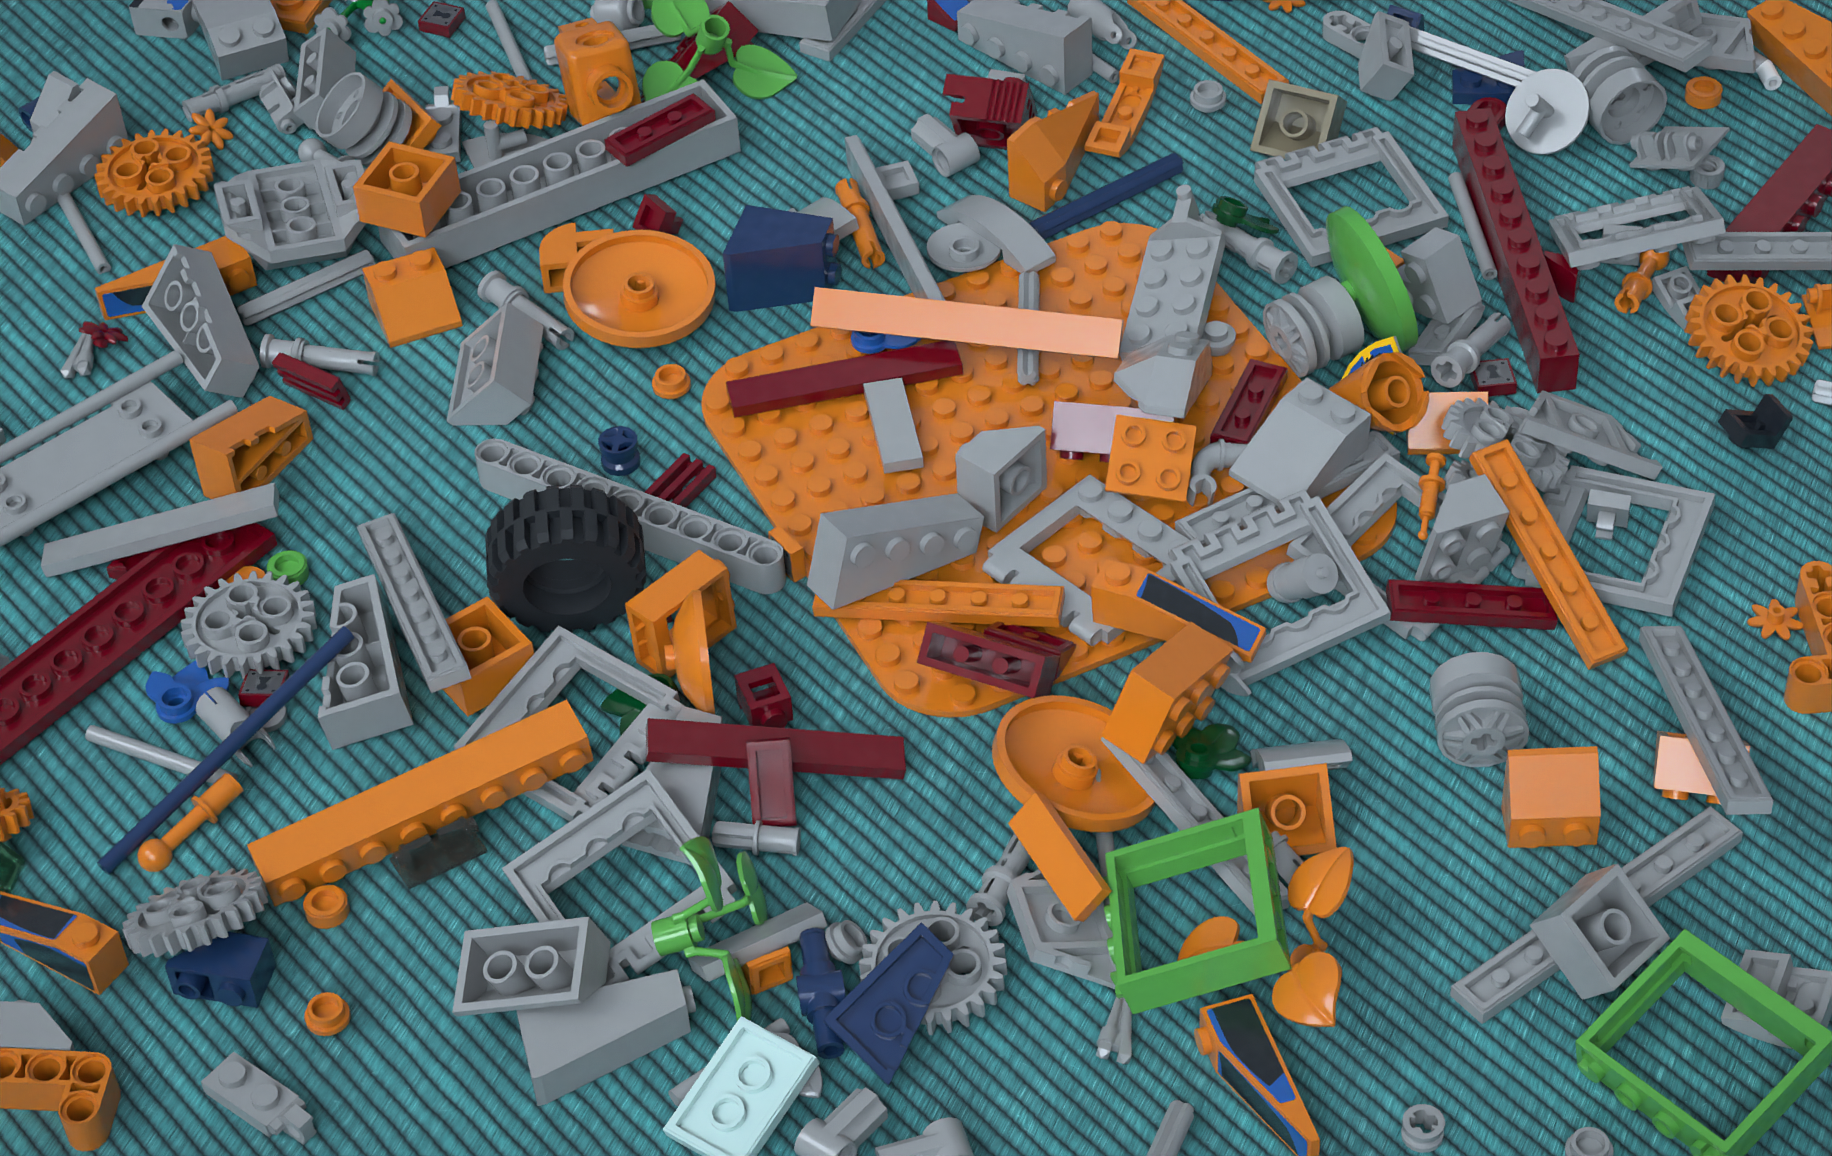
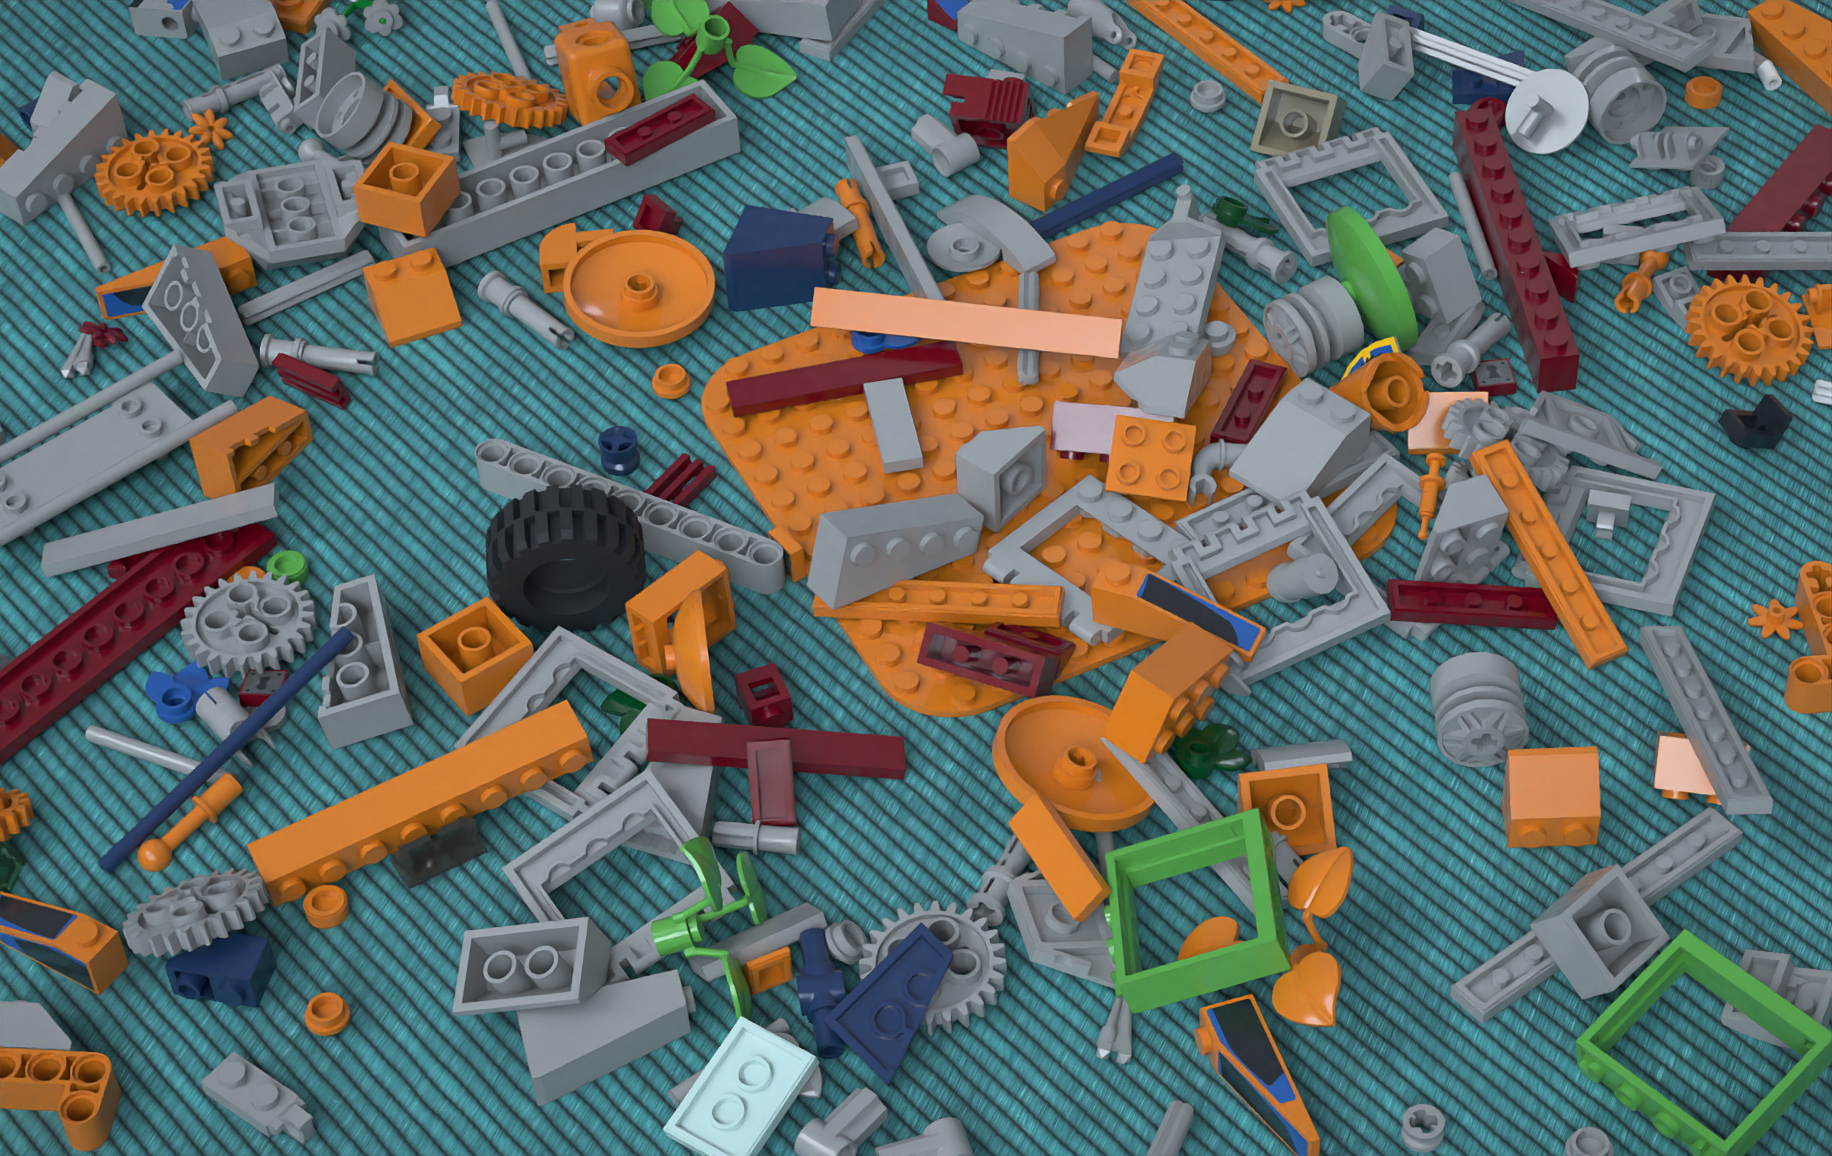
light grey tile [357,513,472,693] -> none
tile [418,1,466,38] -> none
light grey slope [447,302,544,425] -> none

